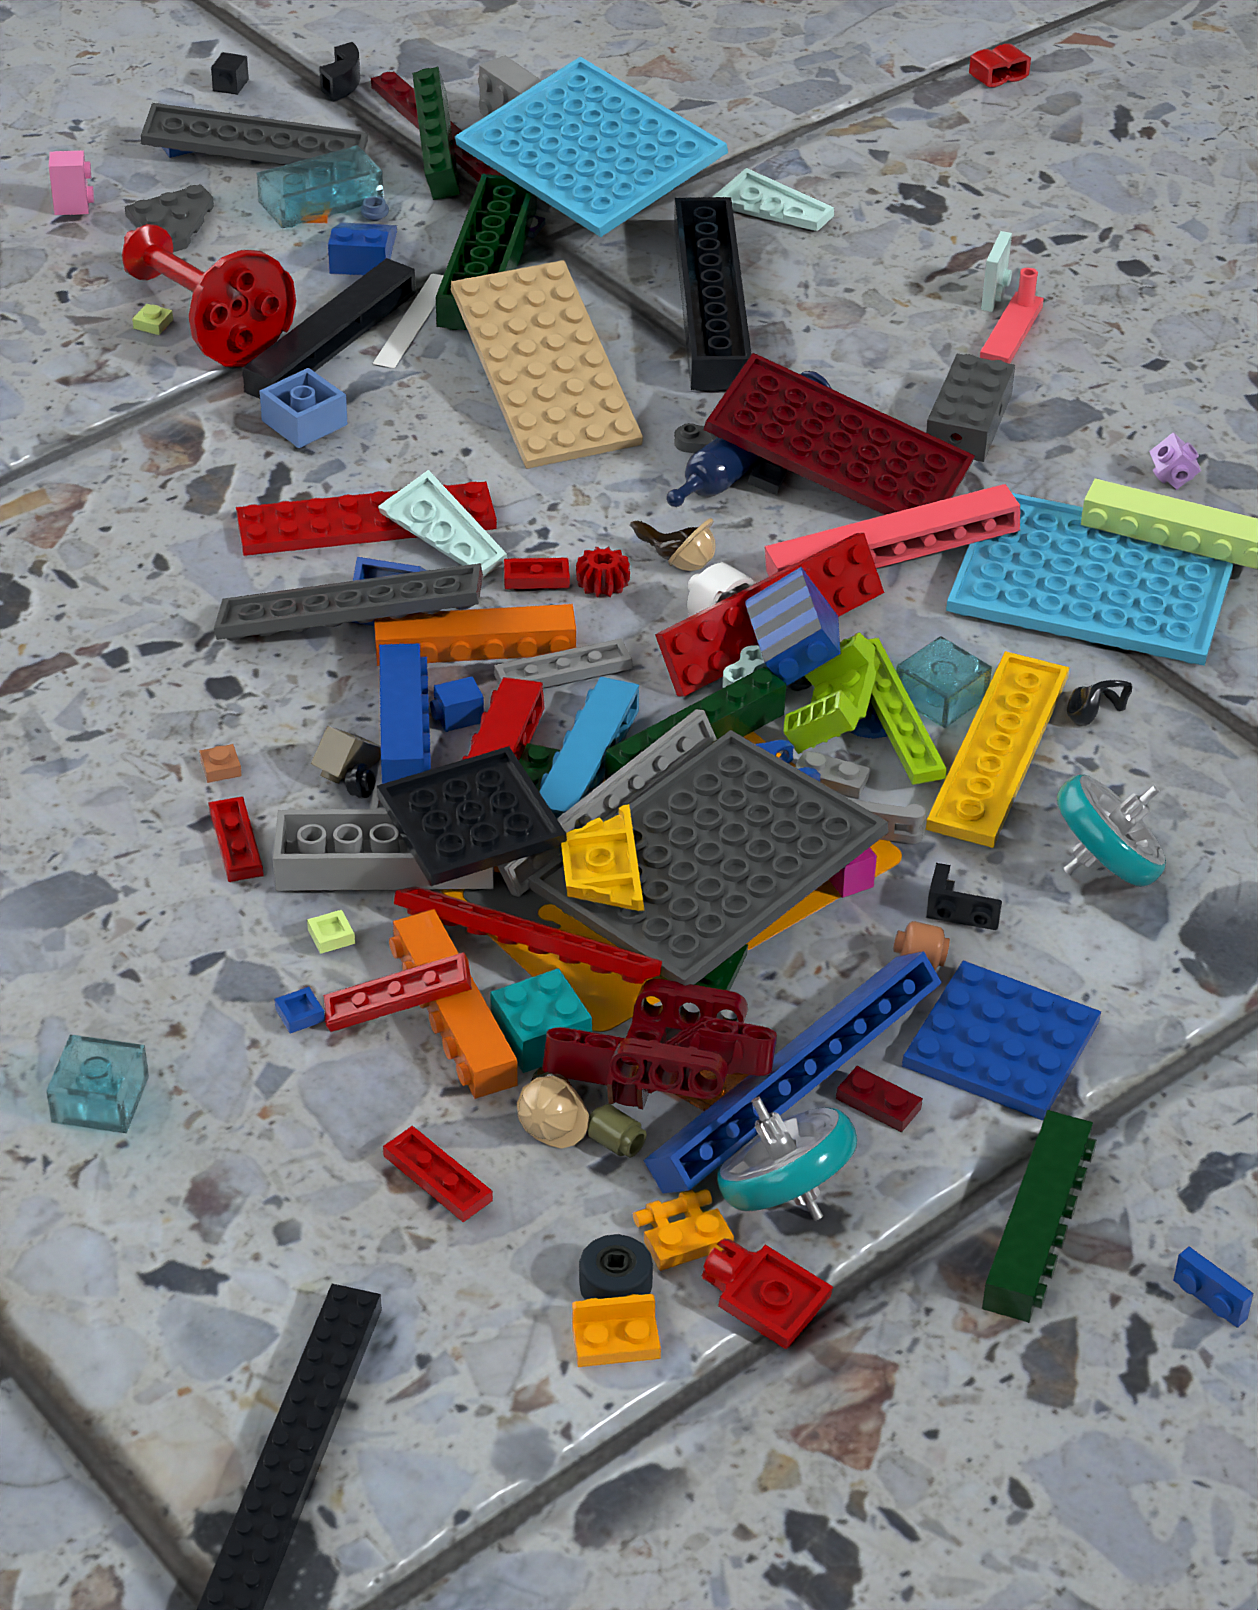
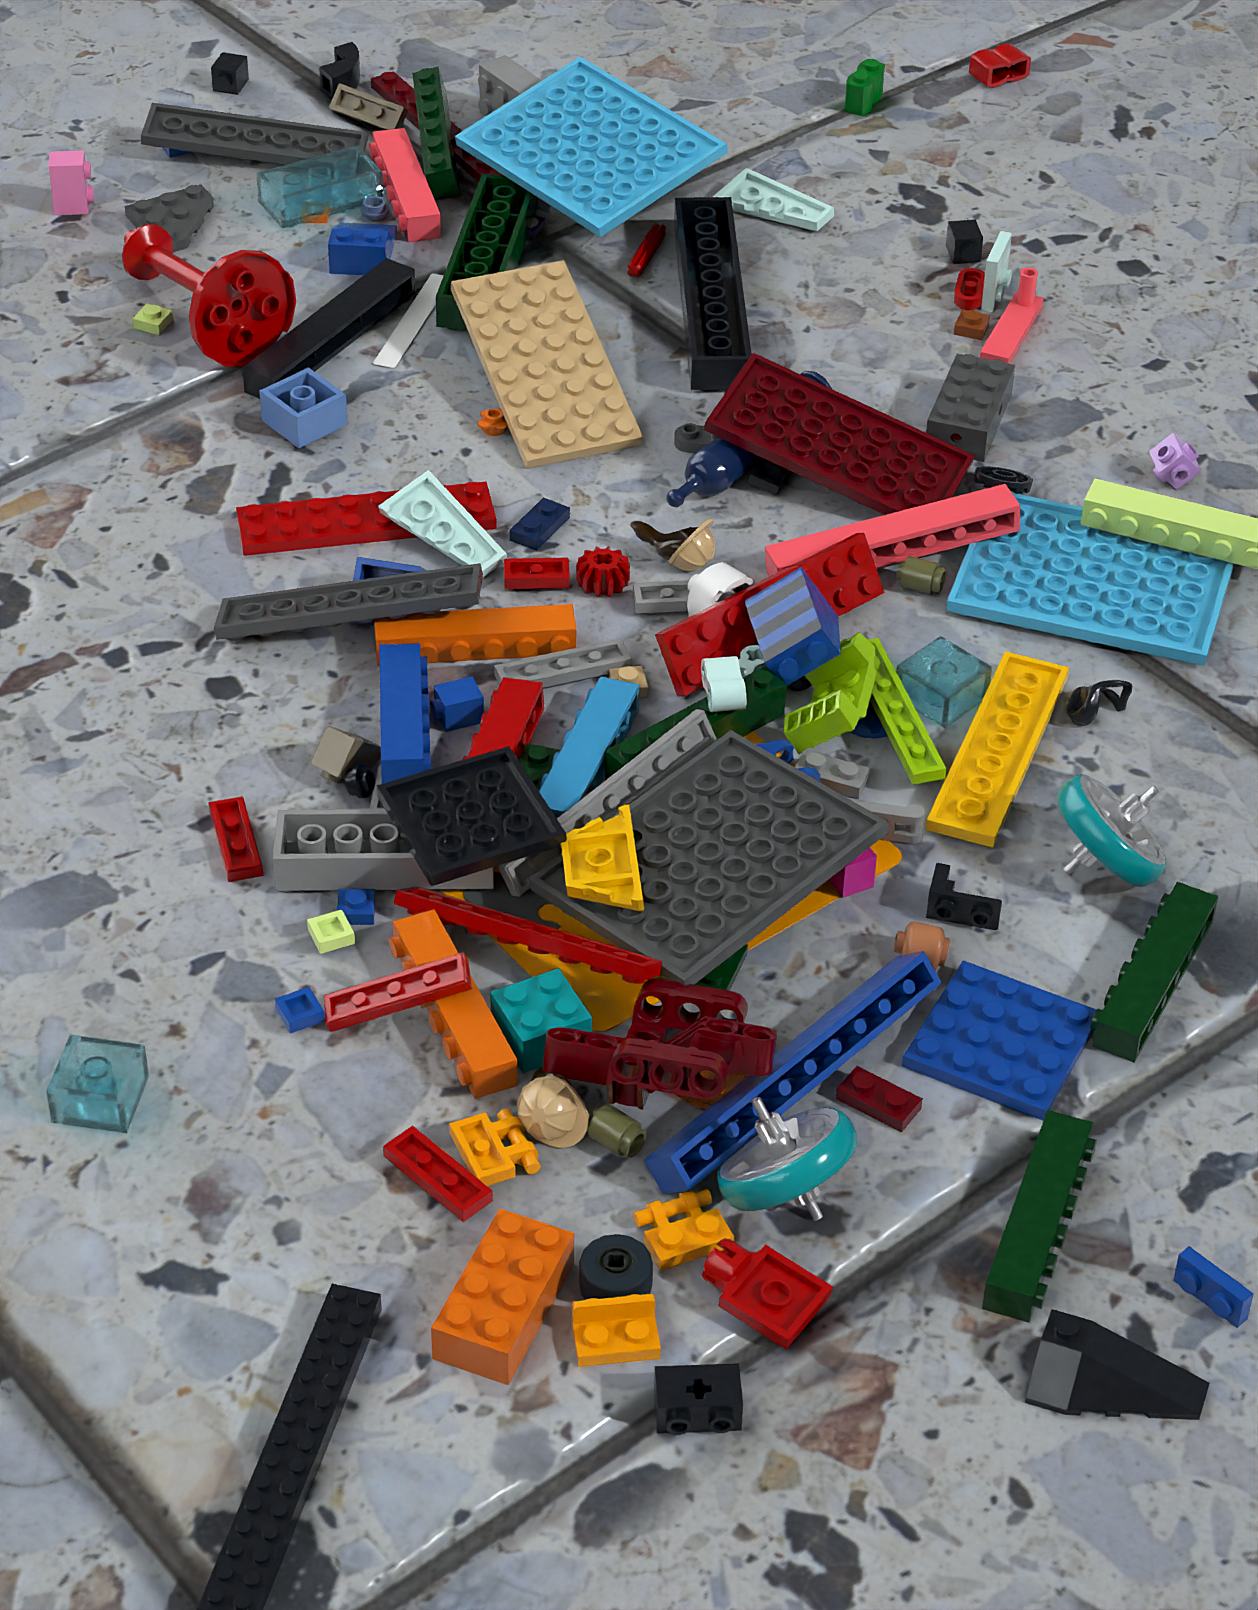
nougat plate [199,744,242,783] -> none
none -> dark tan plate [329,83,409,130]
none -> blue plate [337,889,375,925]
none -> coral brick [369,128,441,242]
none -> orange brick [431,1208,575,1385]
none -> light orange plate [449,1108,541,1186]
none -> orange plate [478,408,508,436]
none -> dark blue plate [509,497,570,551]
none -> tan plate [609,665,648,698]
none -> red axle [627,223,666,277]
none -> light grey plate [633,580,690,614]
none -> black brick [654,1363,743,1435]
none -> light aqua axle [701,656,747,712]
none -> green brick [844,59,885,116]
none -> olive brick [896,556,947,595]
none -> black brick [946,219,983,264]
none -> red plate [954,268,985,311]
none -> dark orange plate [954,309,990,340]
none -> black wheel [974,466,1033,494]
none -> black wedge [1025,1309,1210,1420]
none -> dark green brick [1090,882,1218,1063]

